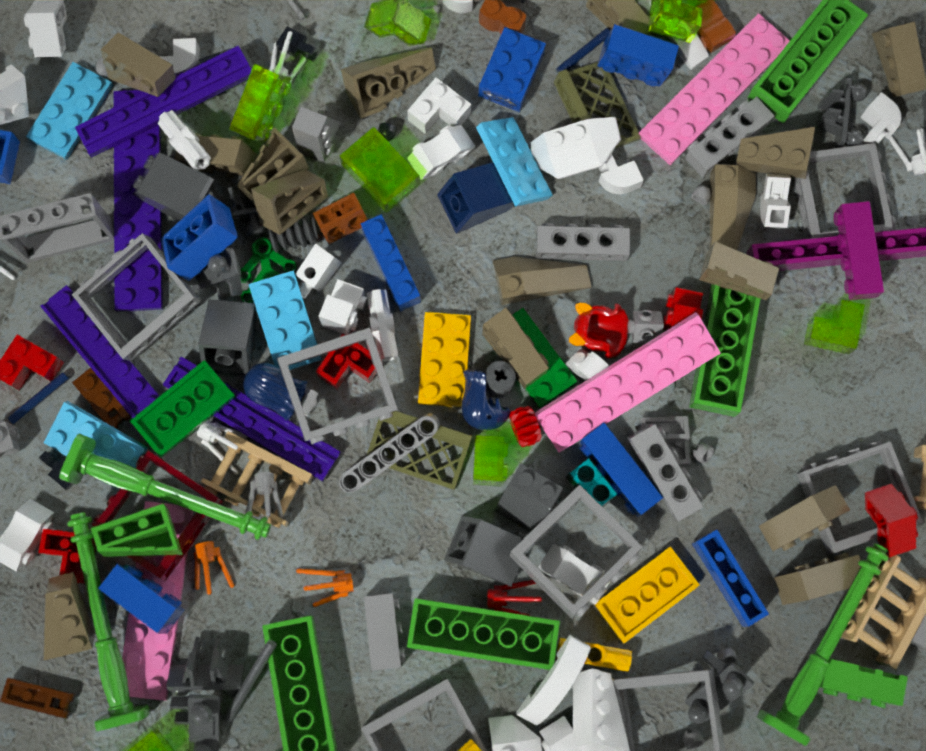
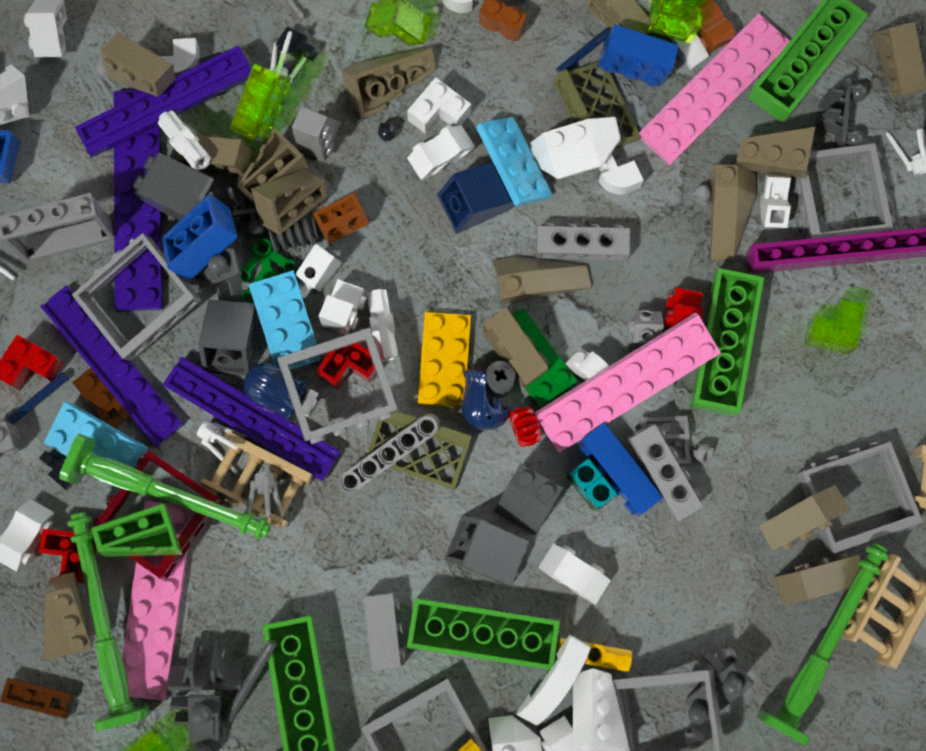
medium azure plate [26,62,113,160] -> none
blue brick [98,564,185,634] -> none
green plate [130,360,236,458] -> none
orange plant [194,541,235,595] -> none
orange plant [296,569,354,607] -> none
clear neon green brick [339,127,420,213] -> none
blue brick [360,214,421,312] -> none
clear neon green brick [472,435,508,487] -> none
blue brick [478,27,546,112] -> none
red plant [487,580,542,616] -> none
light grey window [510,485,642,619] -> none
red hair [569,303,629,358] -> none
yellow plate [594,546,700,644] -> none
light grey brick [685,97,775,178] -> none
blue brick [692,530,769,627] -> none
dark tan wedge [699,241,779,300] -> none
bright green wedge [820,659,908,708] -> none
magenta brick [834,201,884,300] -> none
white brick [860,92,901,145] -> none
red brick [865,483,918,558] -> none

